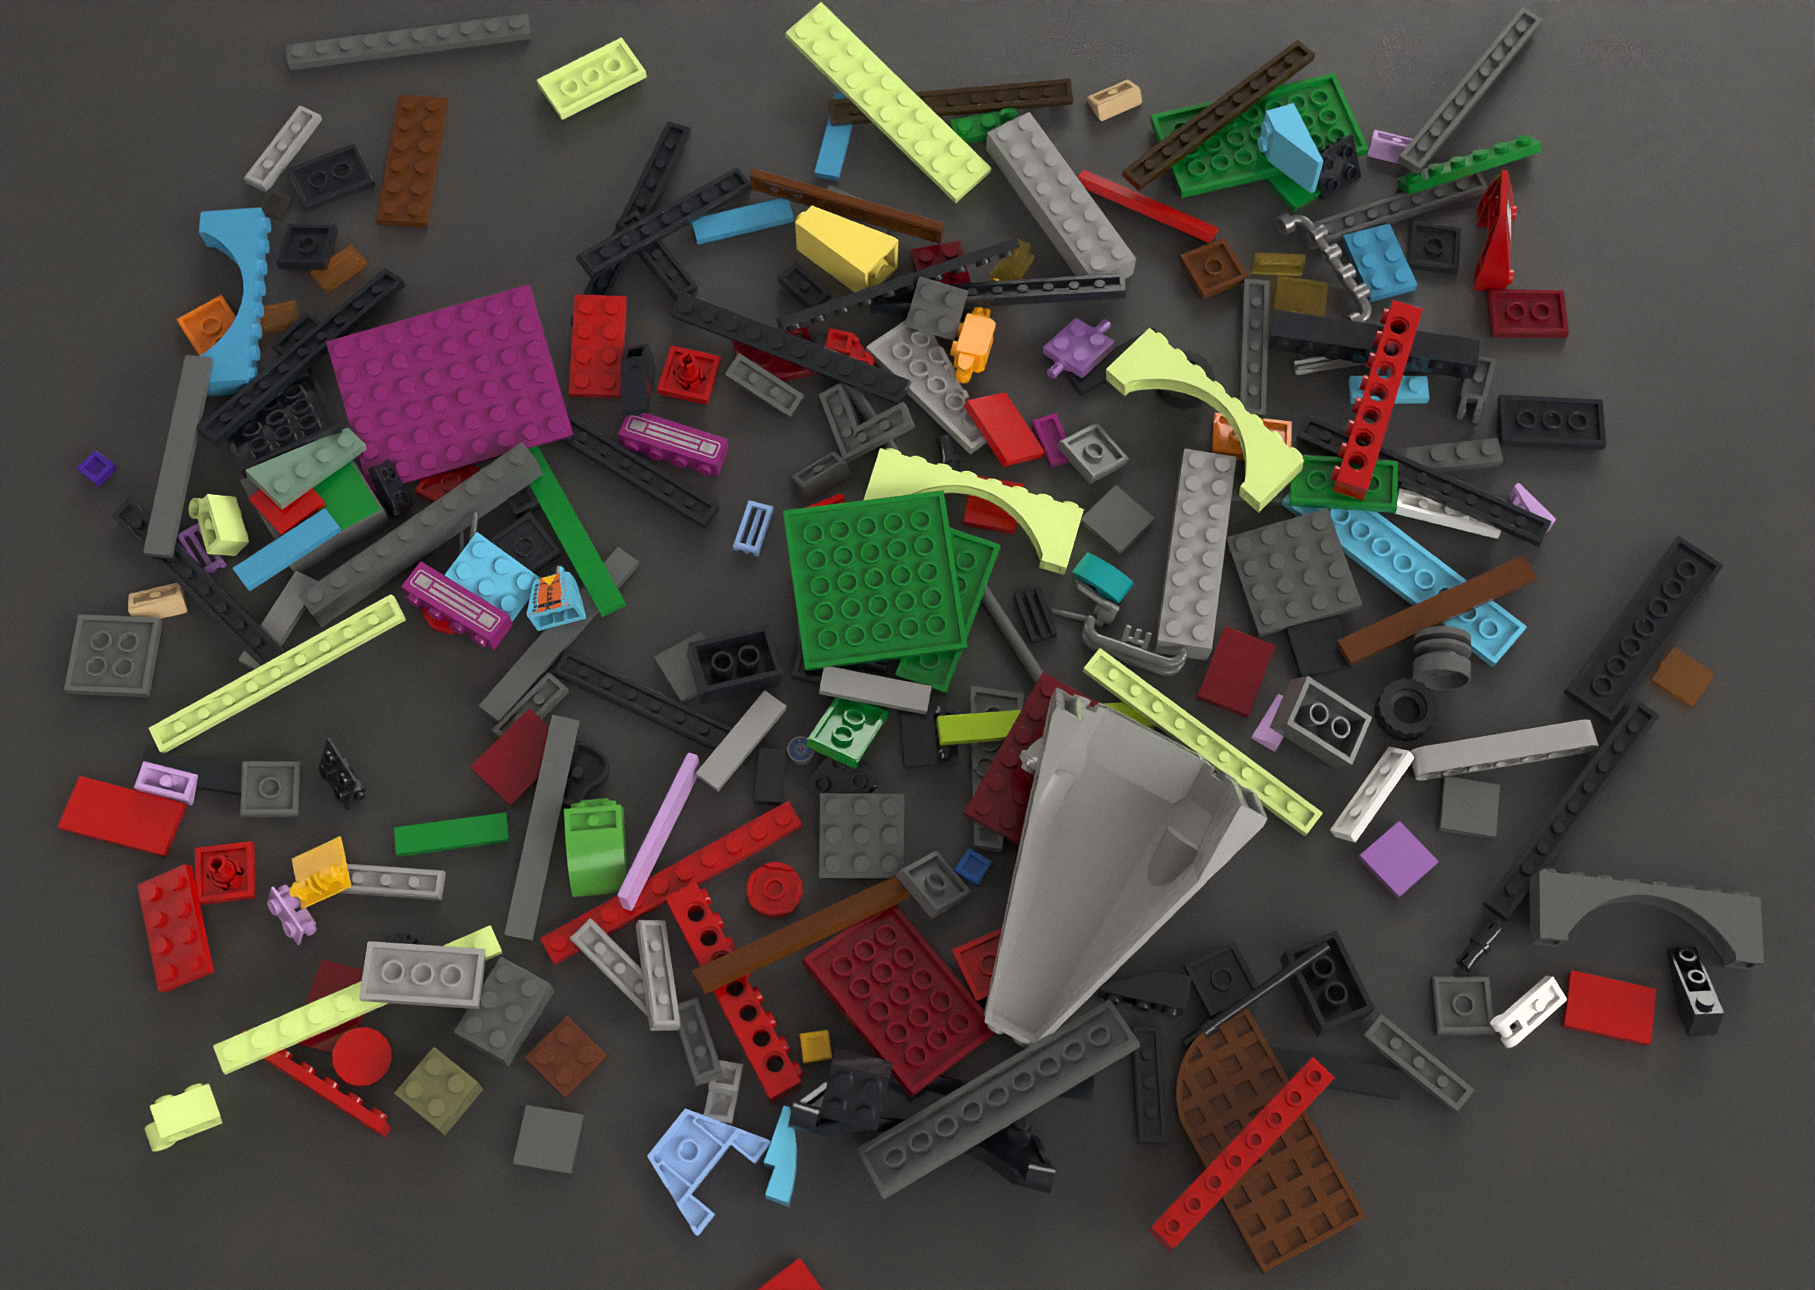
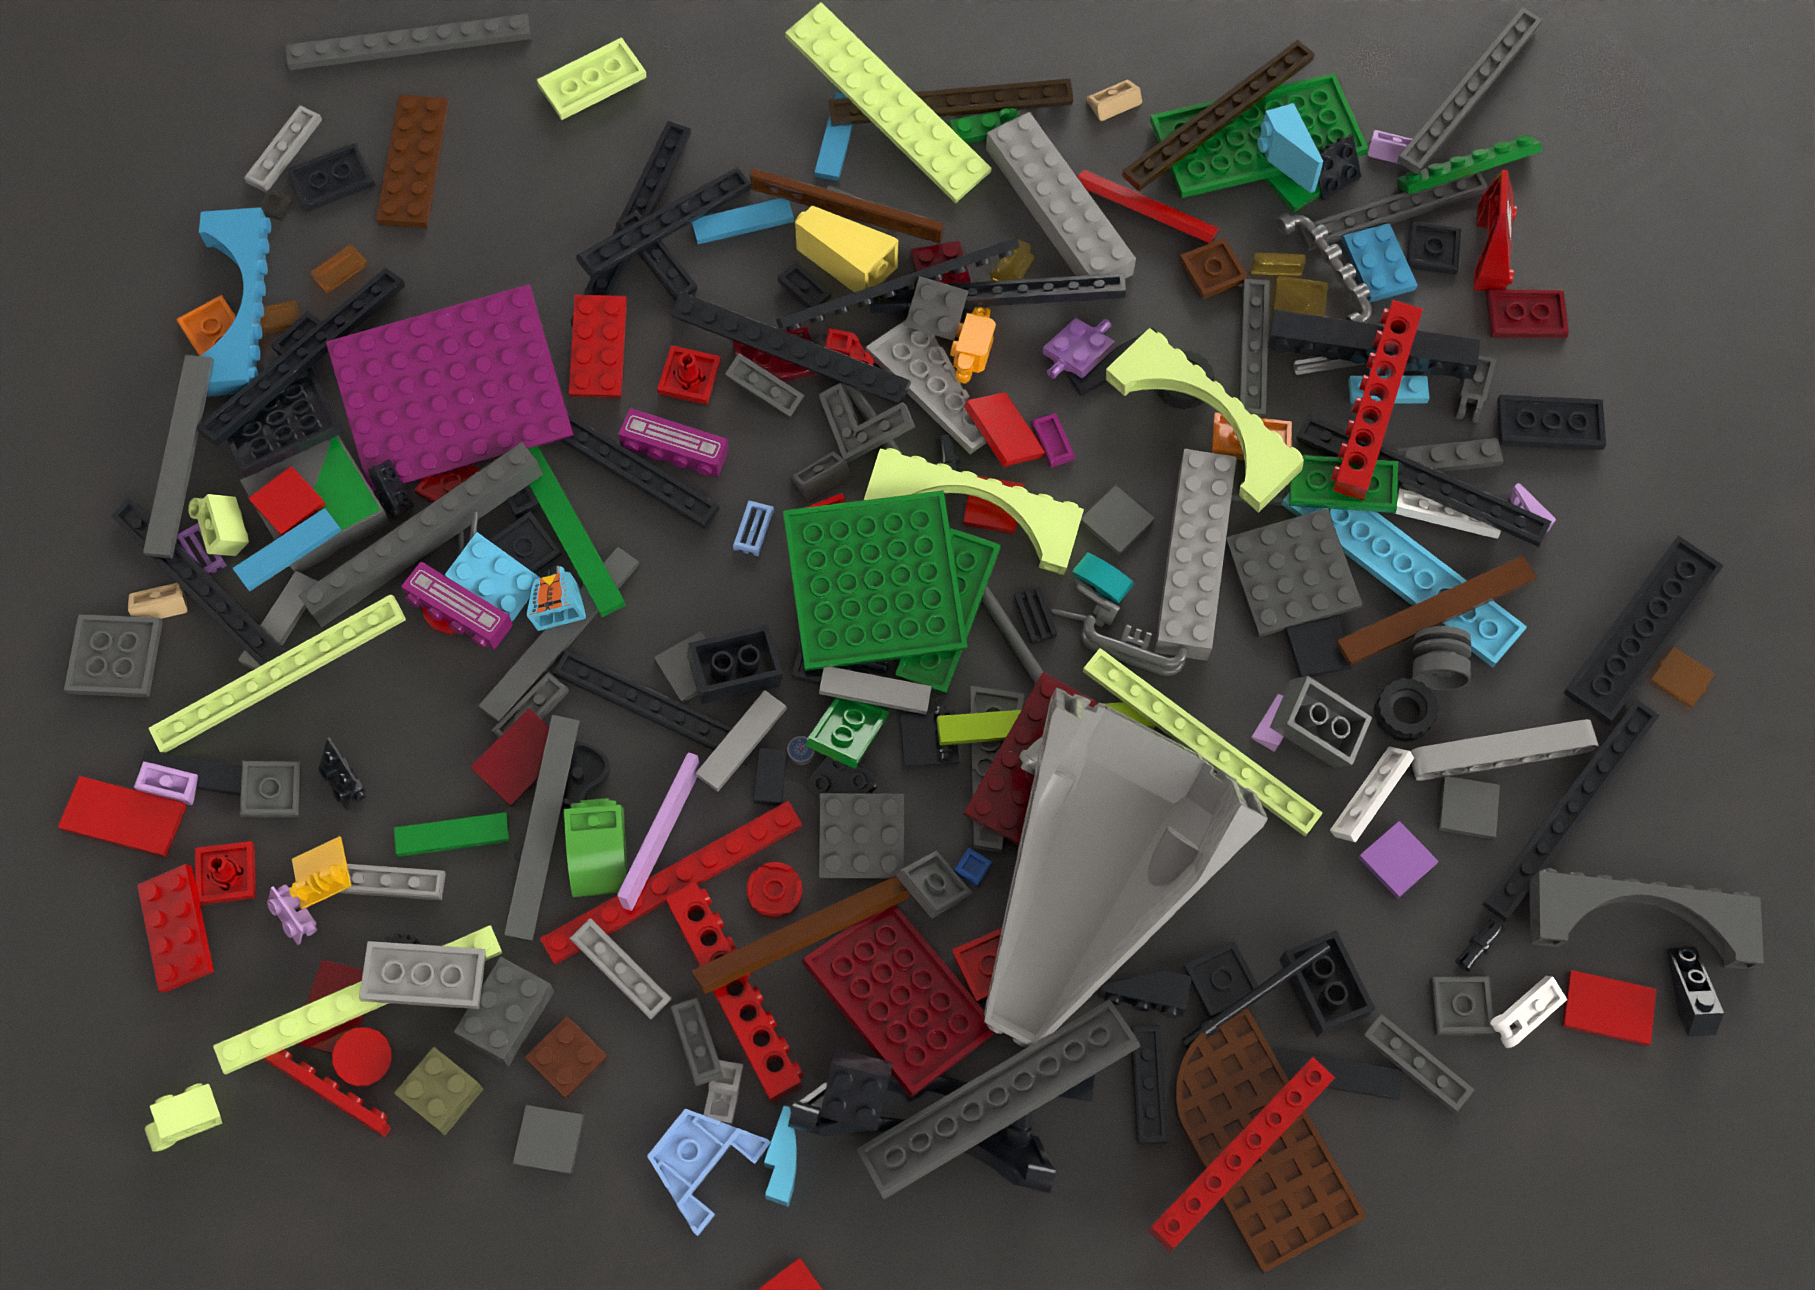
dark purple plate [76,450,117,487] -> none
sand green wing [245,428,366,510] -> none
black tile [276,224,339,270] -> none
black slope [621,344,656,416] -> none
light grey tile [636,920,681,1031] -> none
yellow tile [800,1030,832,1064] -> none
dark grey plate [1057,422,1130,484] -> none
dark red tile [1196,626,1276,718] -> none

